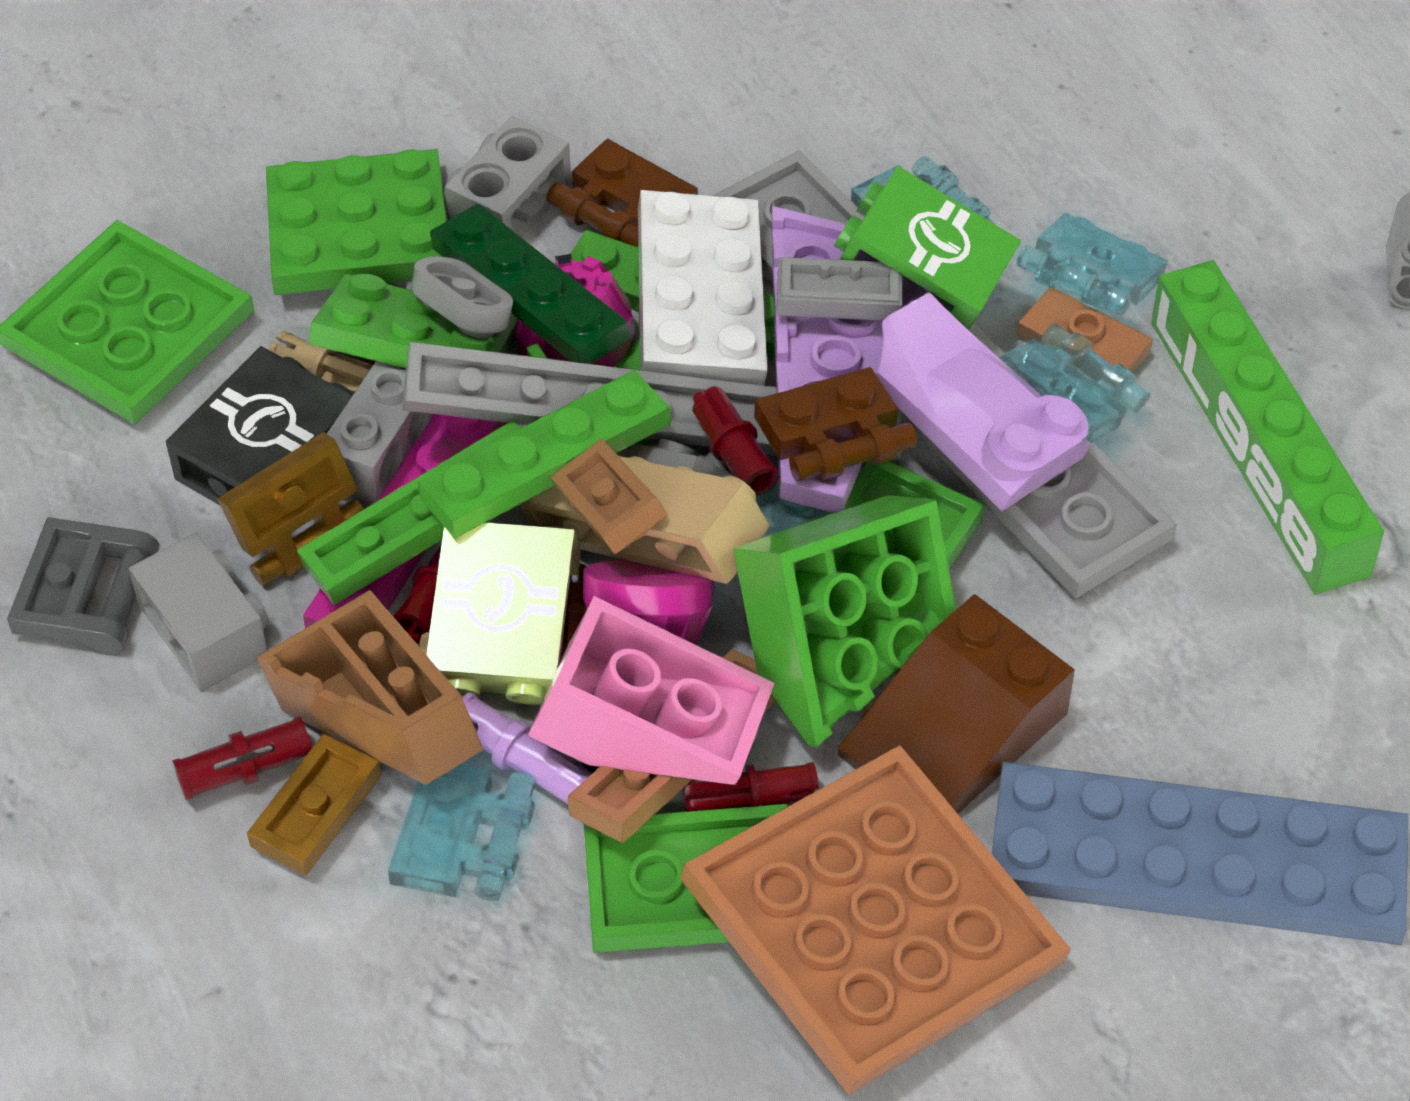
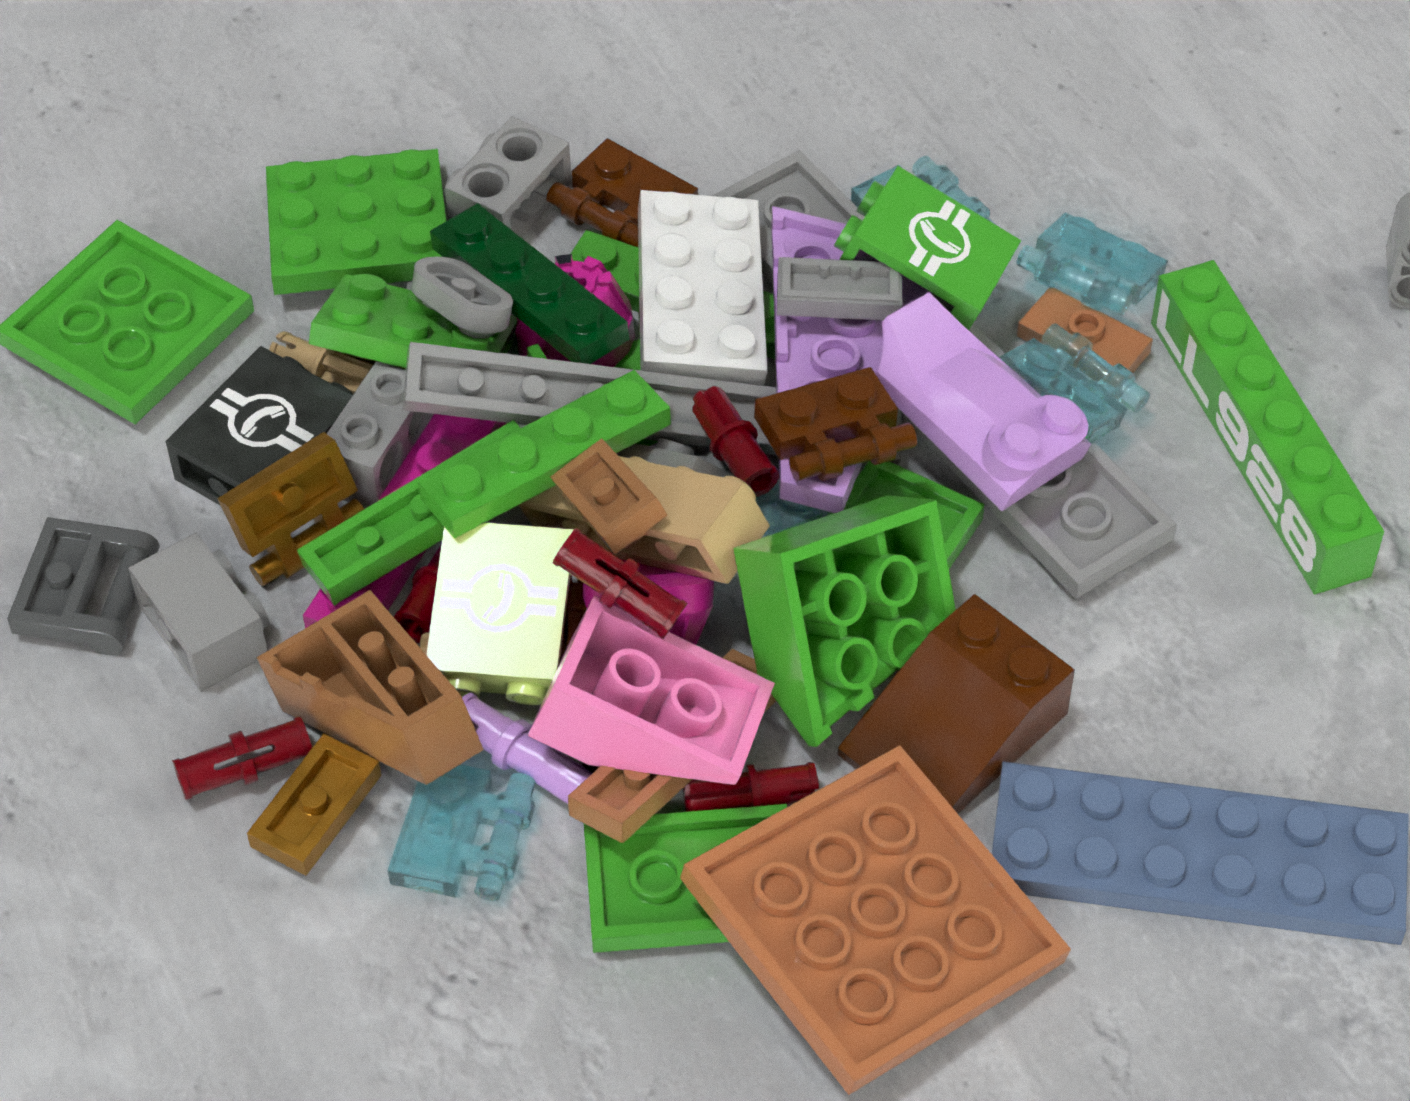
none -> dark red pin [552,527,688,639]

